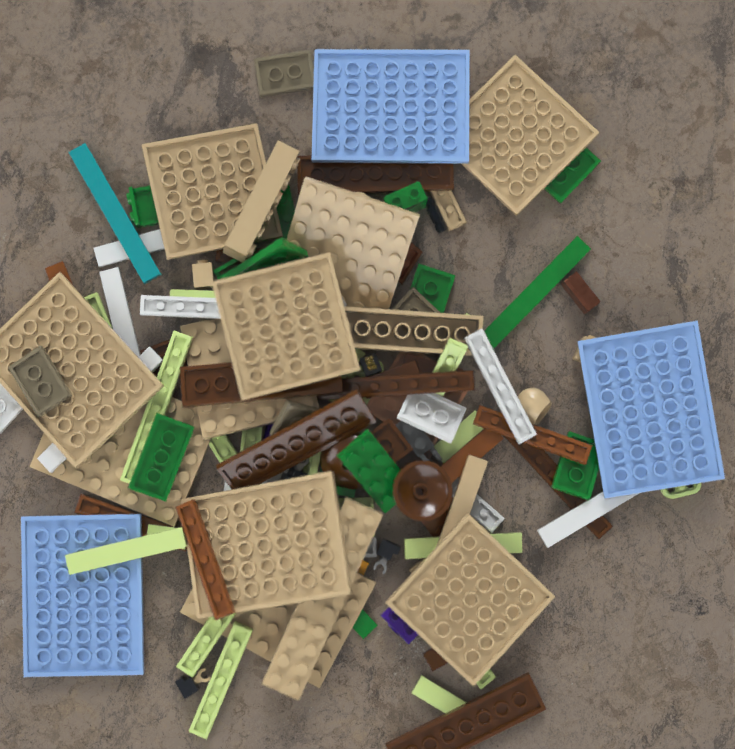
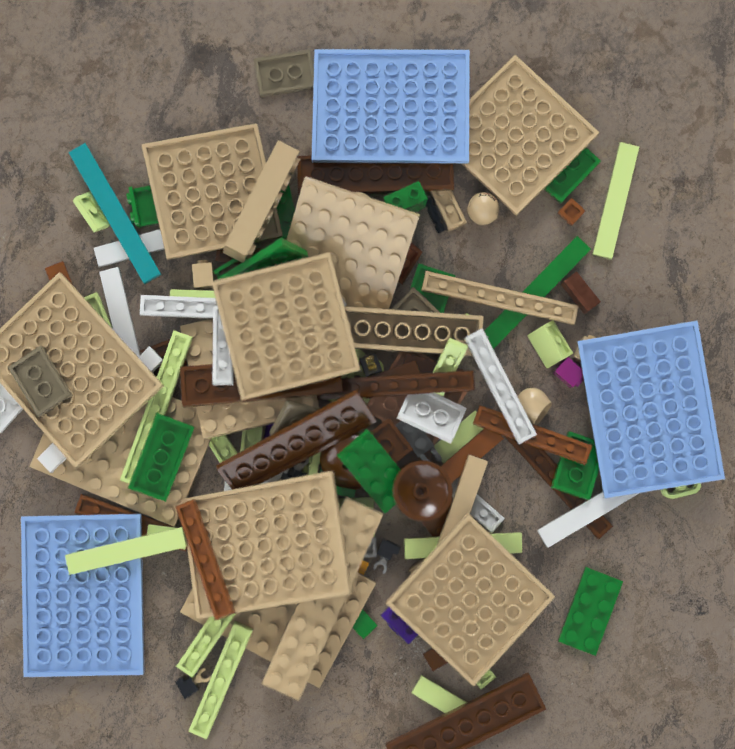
none -> yellowish green plate [73,192,110,233]
none -> white tile [213,306,234,385]
none -> tan tile [421,271,579,325]
none -> tan helmet [467,192,499,225]
none -> yellowish green panel [528,320,573,368]
none -> magenta brick [553,357,584,388]
none -> green plate [557,567,623,656]
none -> dark orange plate [558,198,586,226]
none -> yellowish green tile [592,142,639,259]

